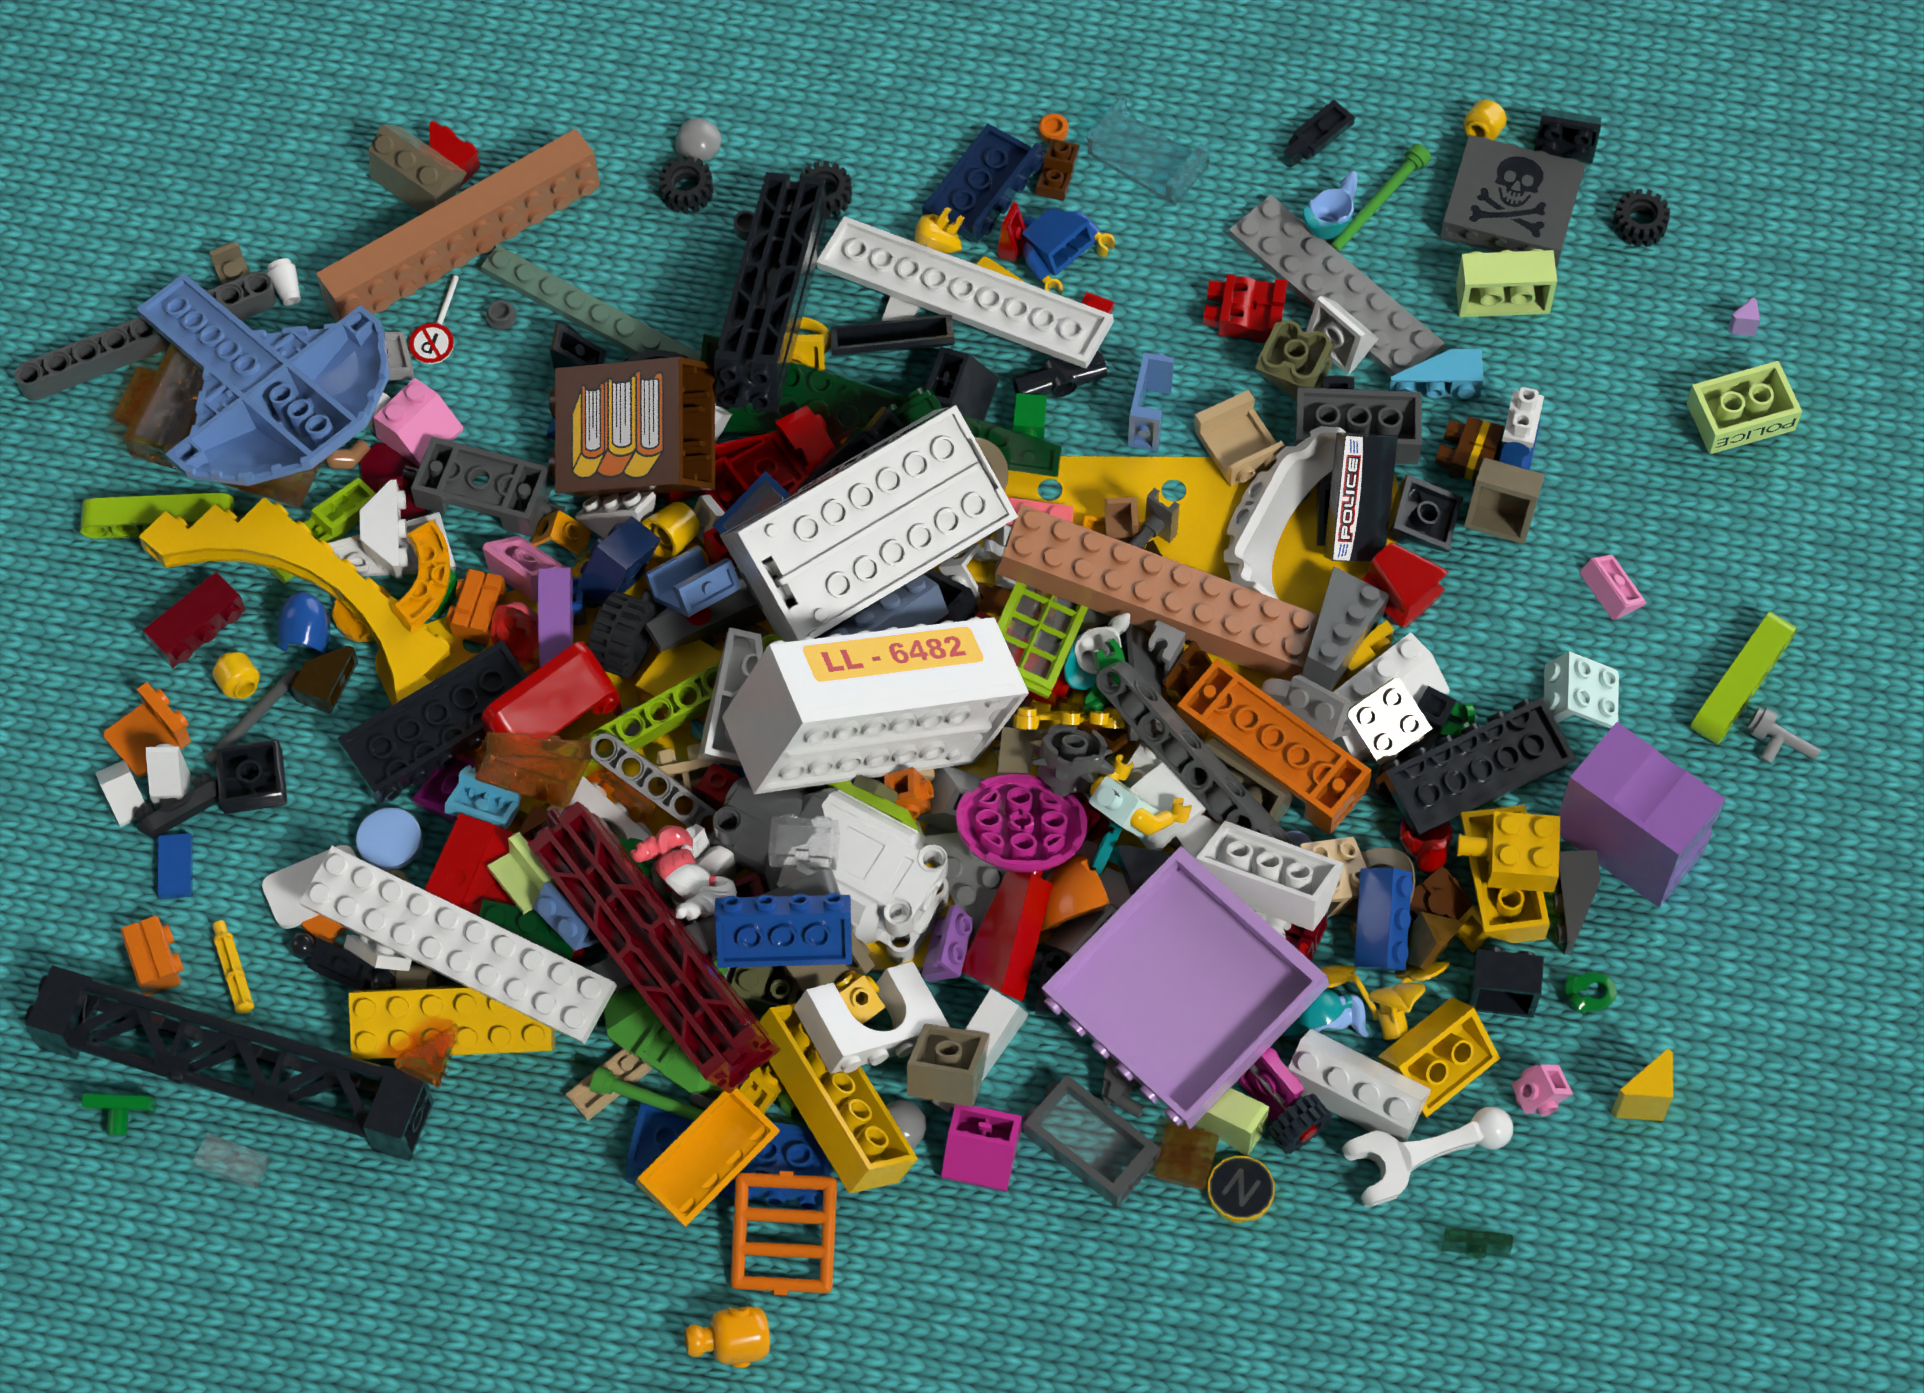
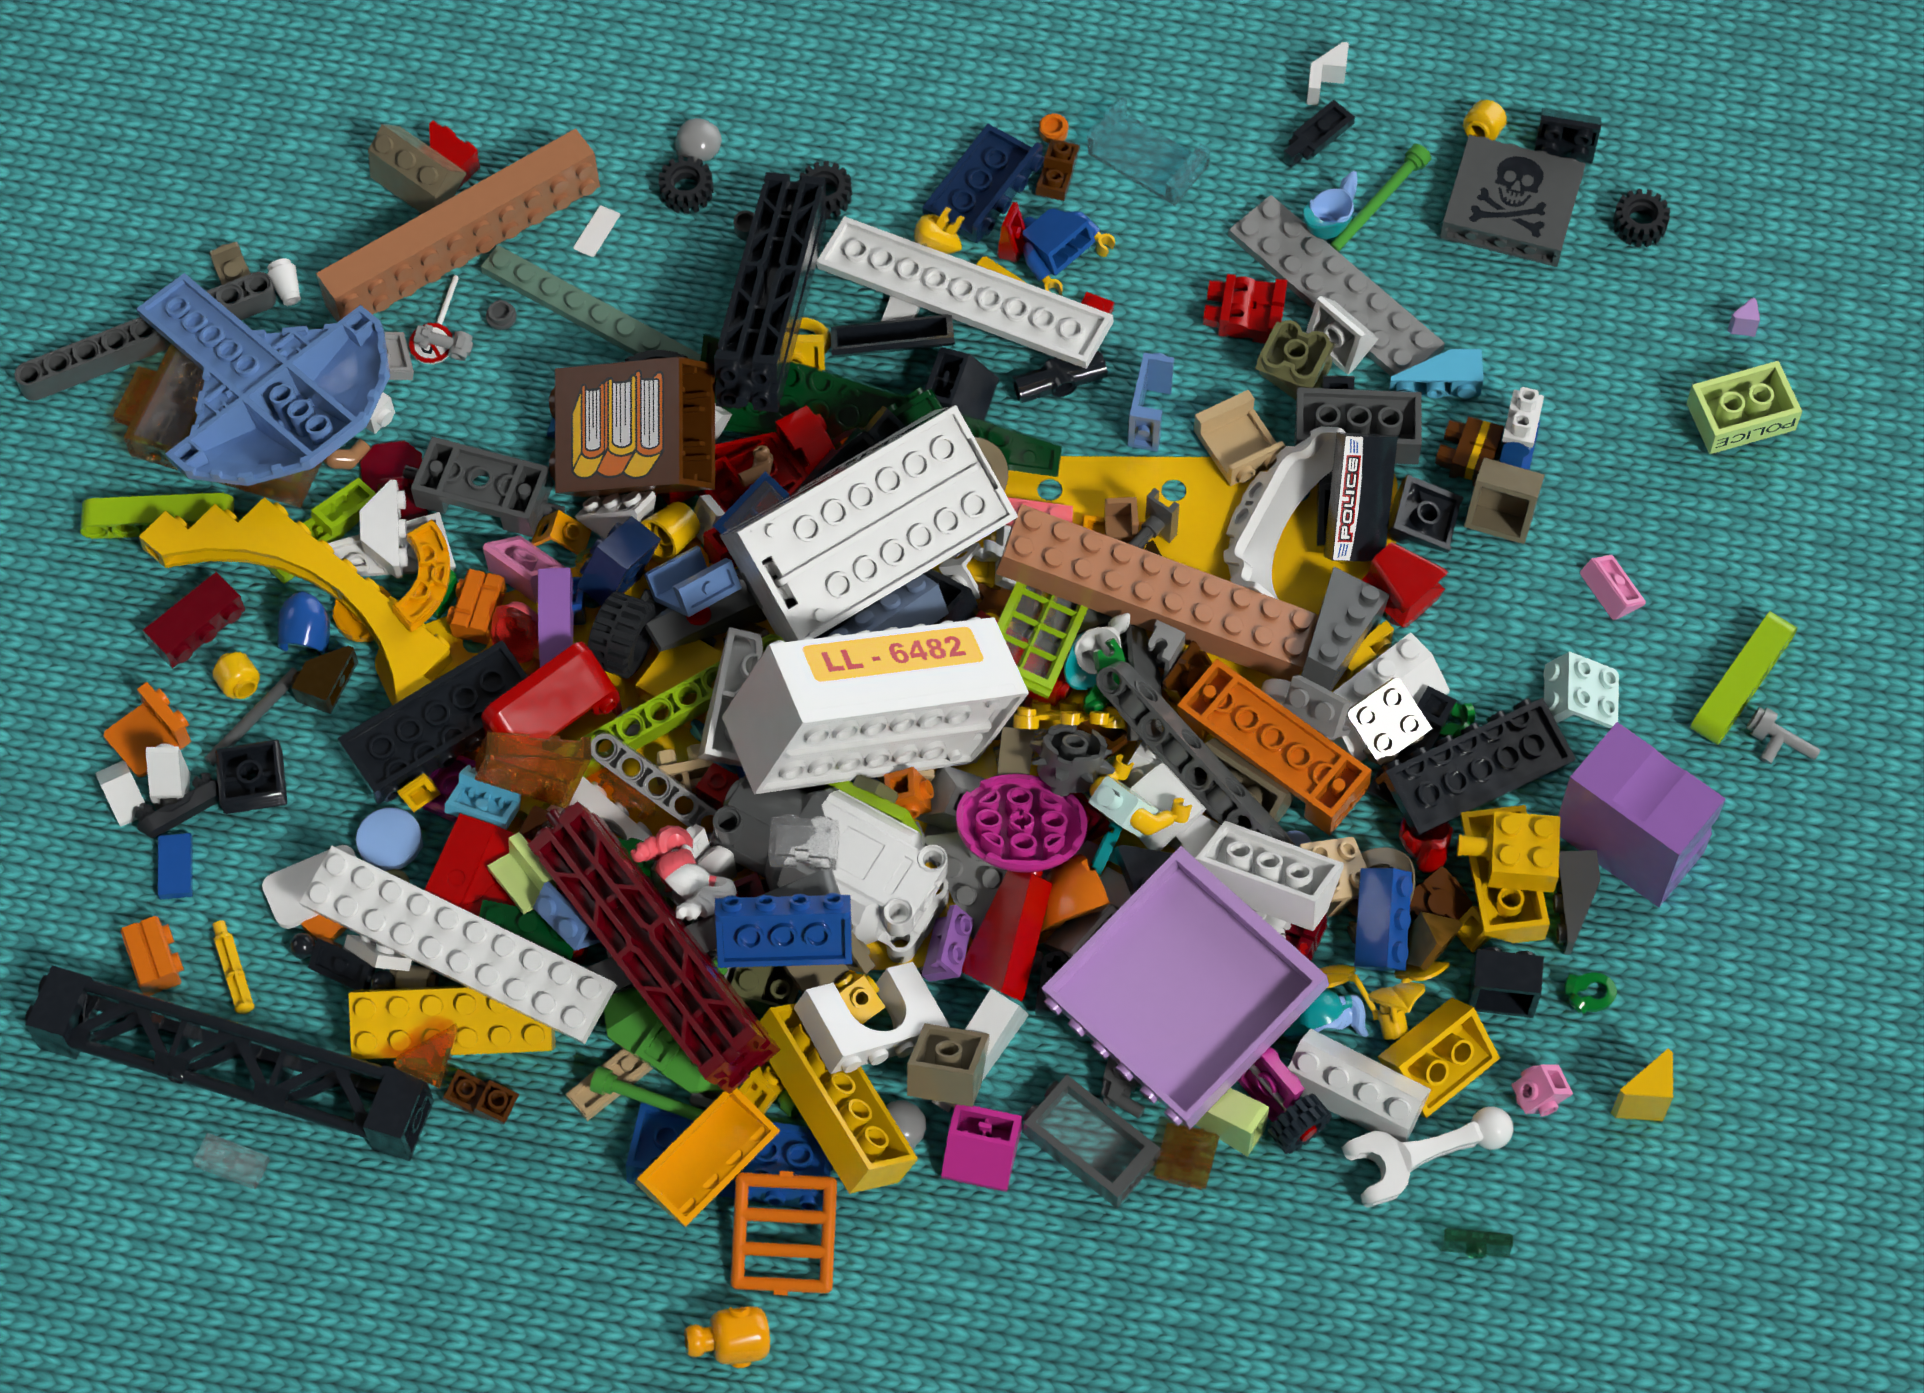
green tile [81,1094,157,1136] -> none
bright pink slope [373,378,464,467] -> none
black slope [550,322,606,373] -> none
green brick [1013,393,1047,439] -> none
black tile [1208,1156,1275,1223] -> none
yellowish green brick [1456,249,1557,317] -> none
none -> yellow slope [397,773,440,812]
none -> light grey bar [414,324,473,361]
none -> reddish brown slope [442,1069,519,1125]
none -> white sticker [573,206,620,257]
none -> medium nougat arm [737,445,773,488]
none -> white slope [1306,42,1349,106]

